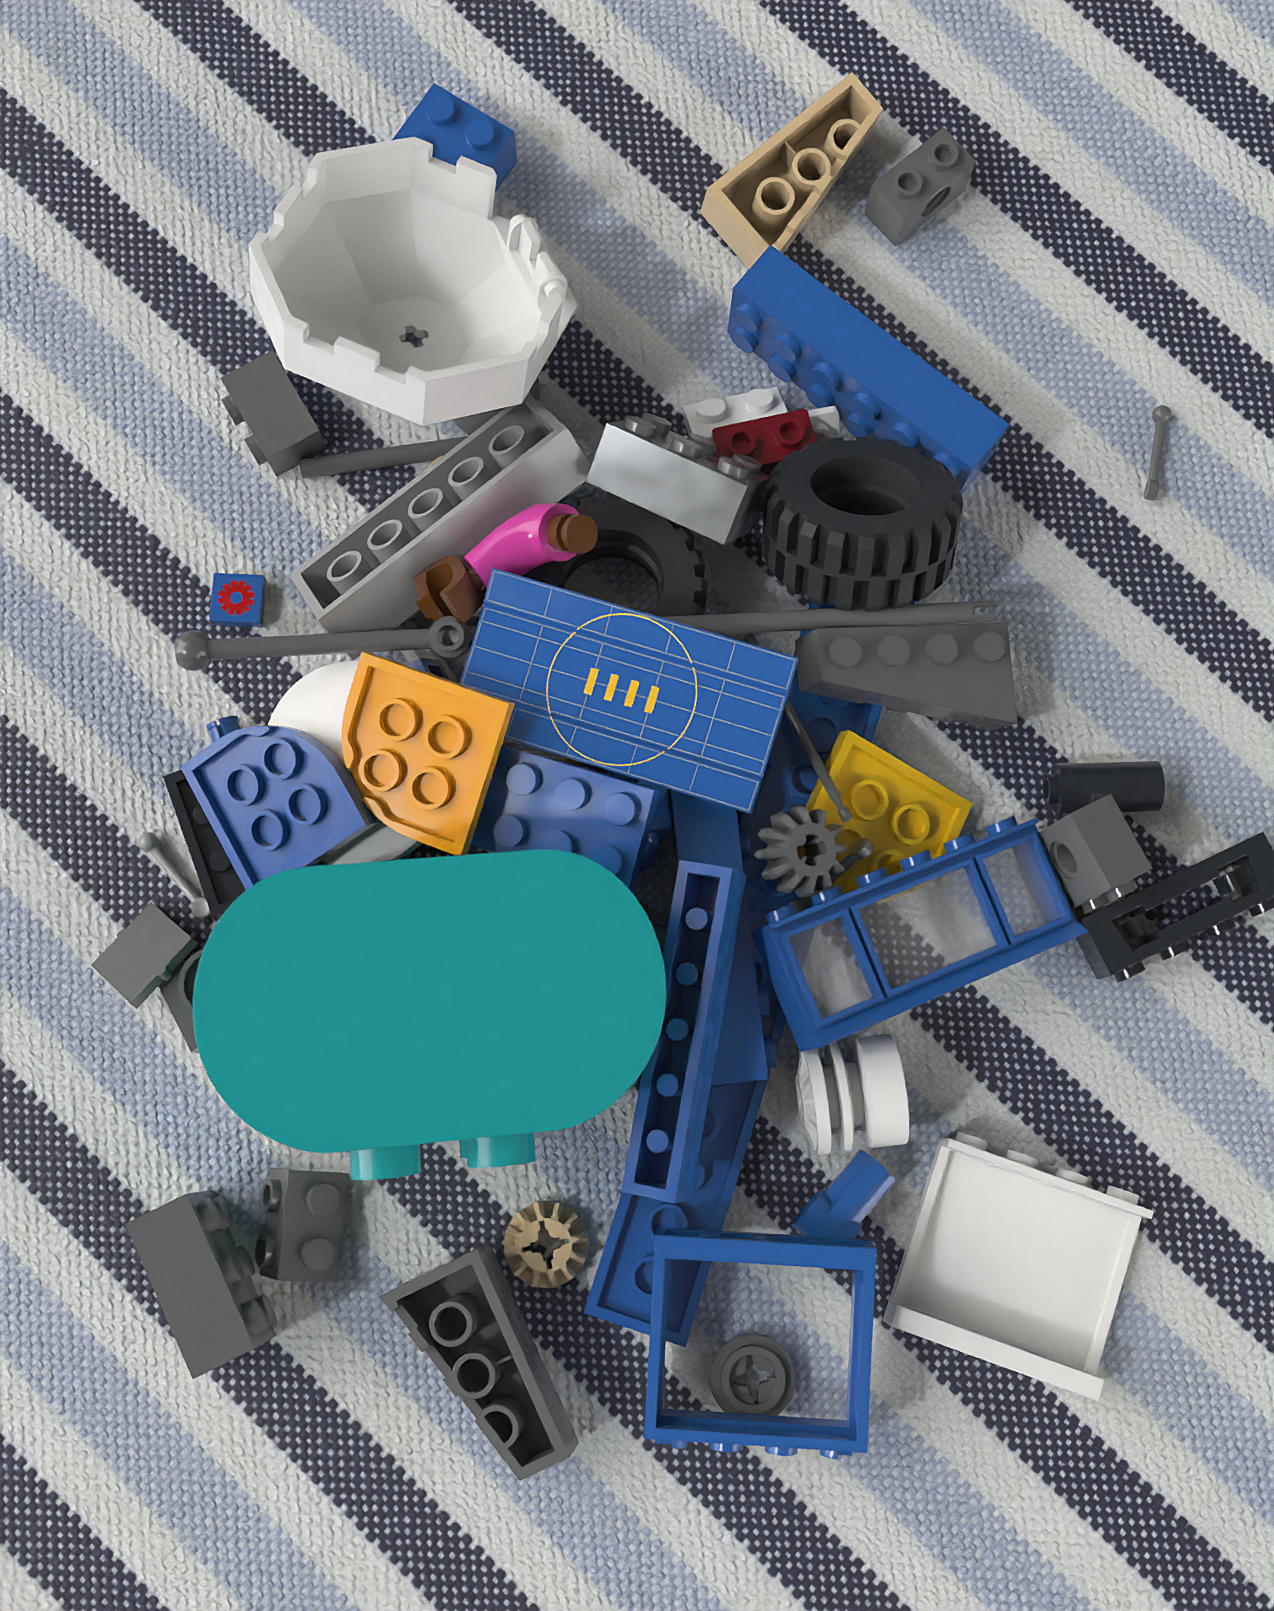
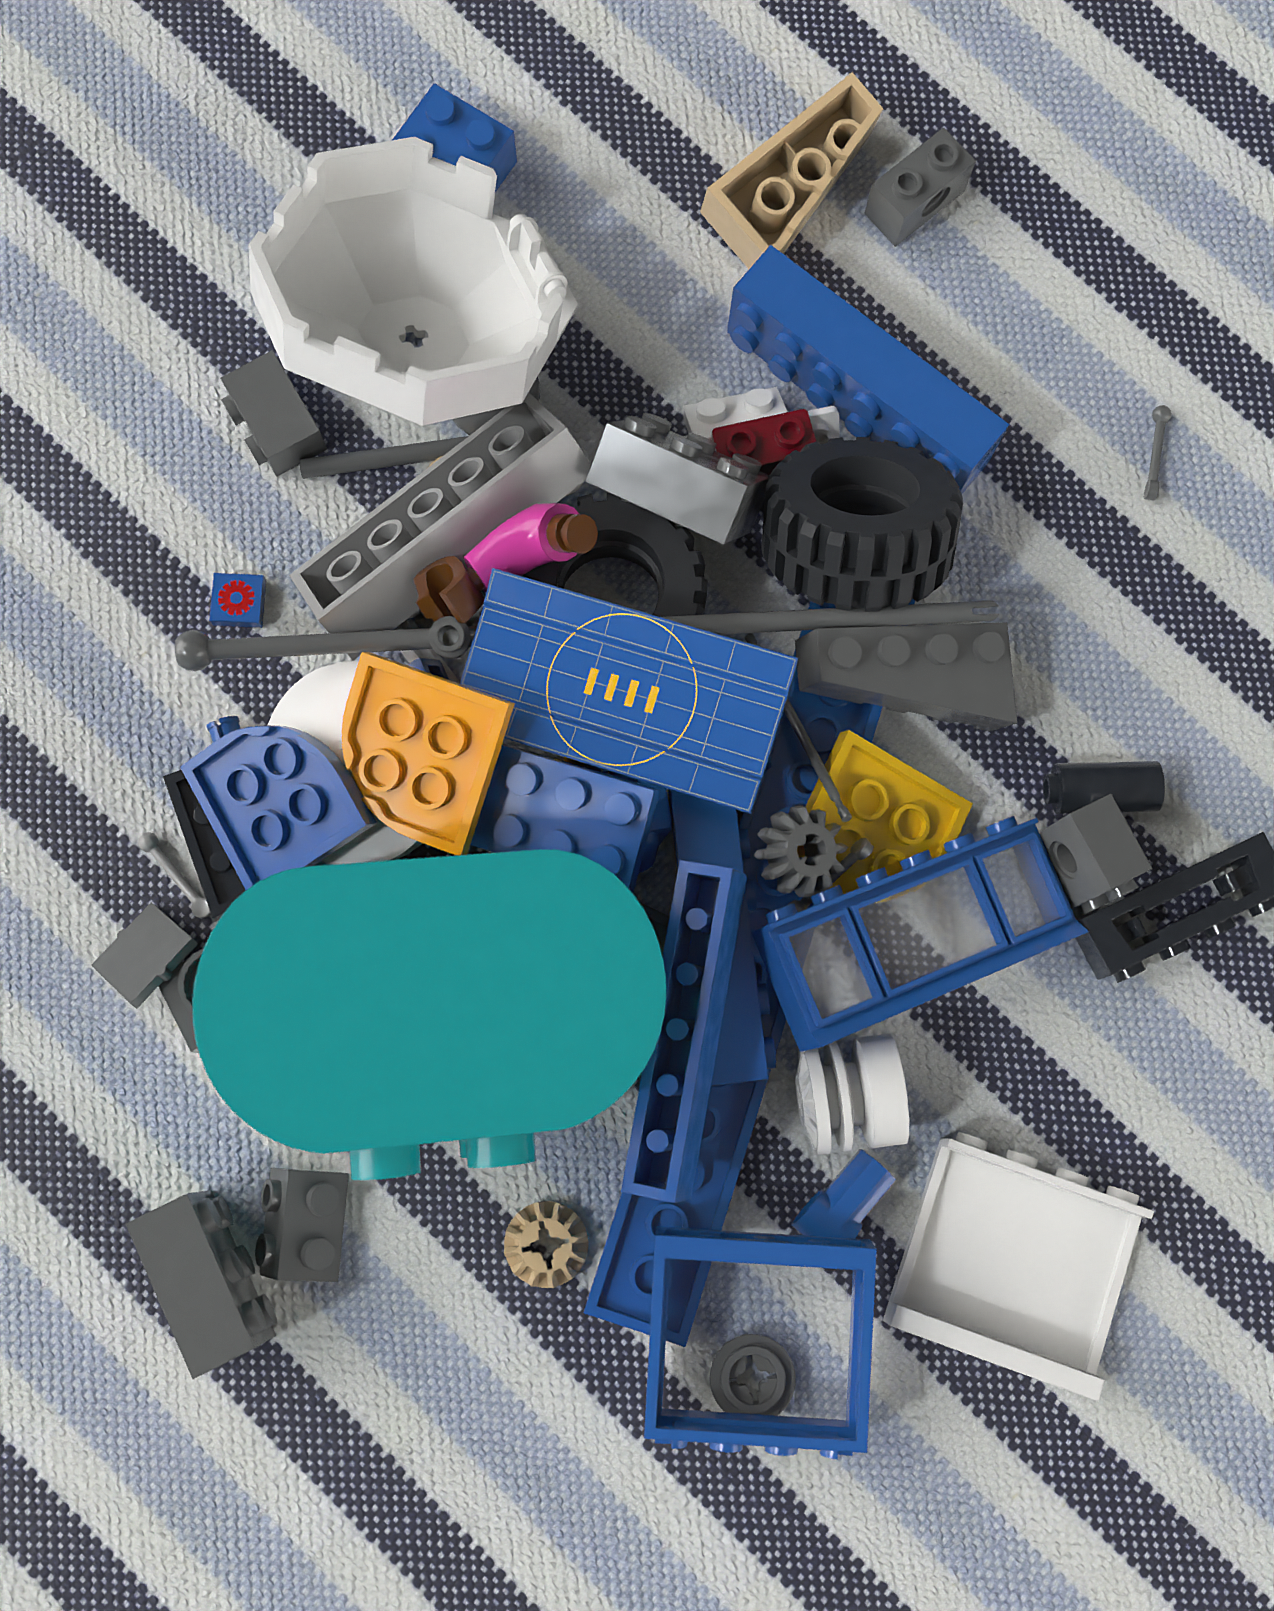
dark grey wedge [380,1242,579,1481] -> none

